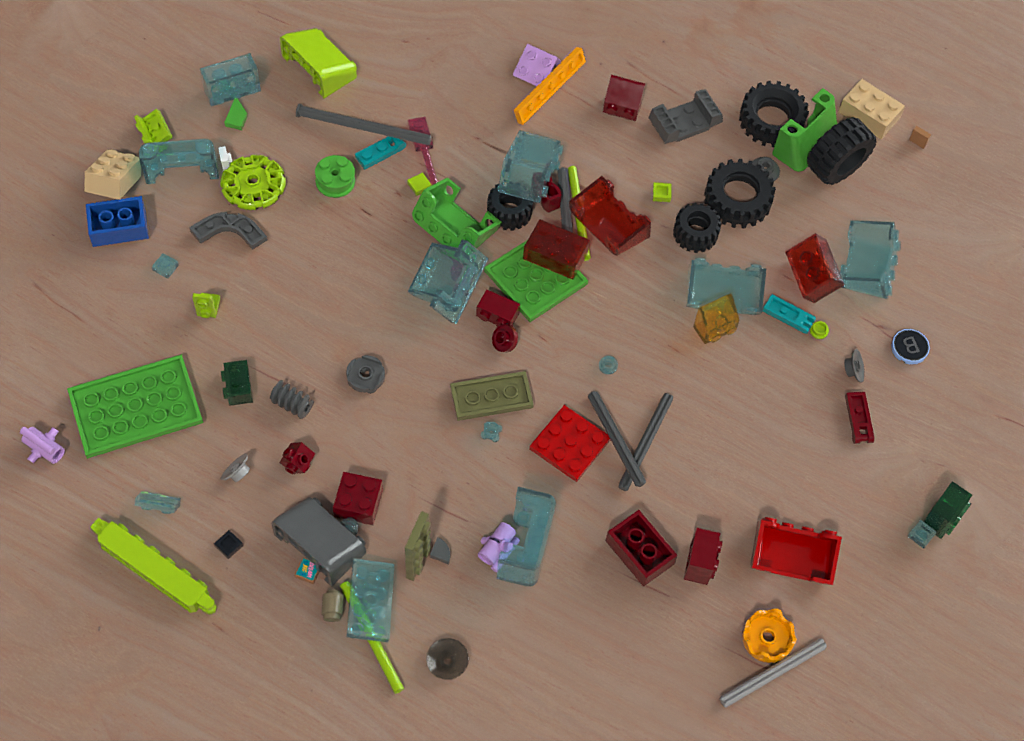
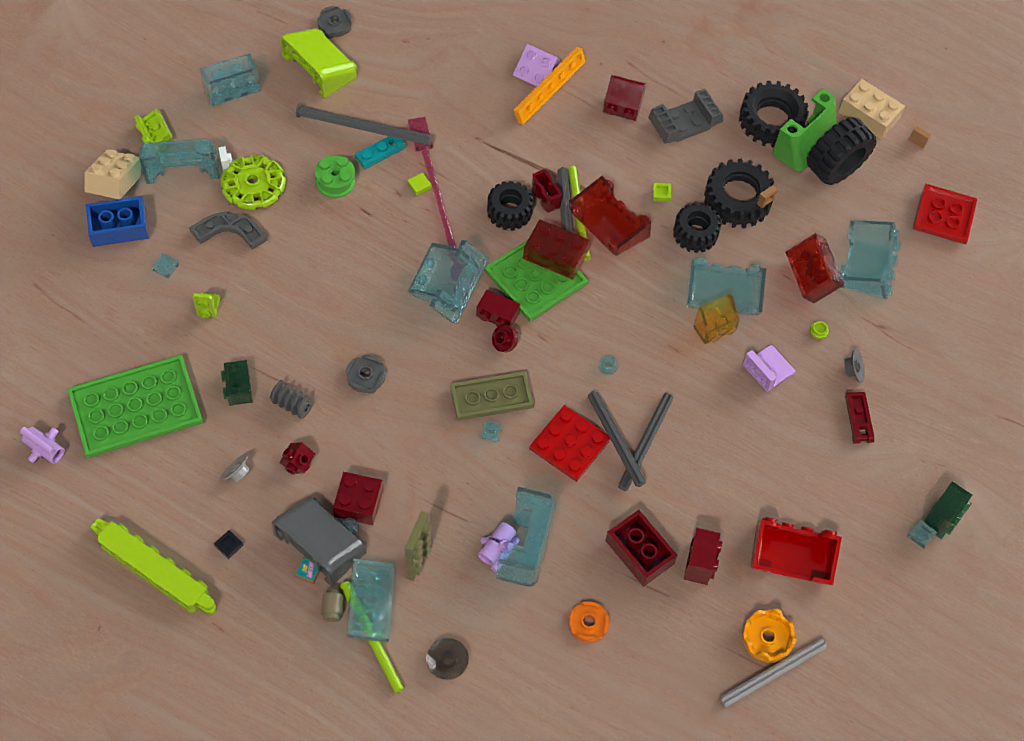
clear light blue plate [134,491,181,514] -> none
bright green tile [224,98,247,130] -> none
bright green windscreen [412,177,502,259] -> none
dark grey tile [430,537,450,564] -> none
clear light blue windscreen [498,130,564,203] -> none
dark grey piece [752,157,780,181] -> none
teal hinge [762,294,816,334] -> none
black tile [891,329,930,365] -> none
none -> dark grey plate [317,6,352,39]
none -> orange tile [568,601,610,643]
none -> lavender bracket [742,345,795,392]
none -> medium nougat tile [757,185,778,208]
none -> red plate [913,184,978,245]

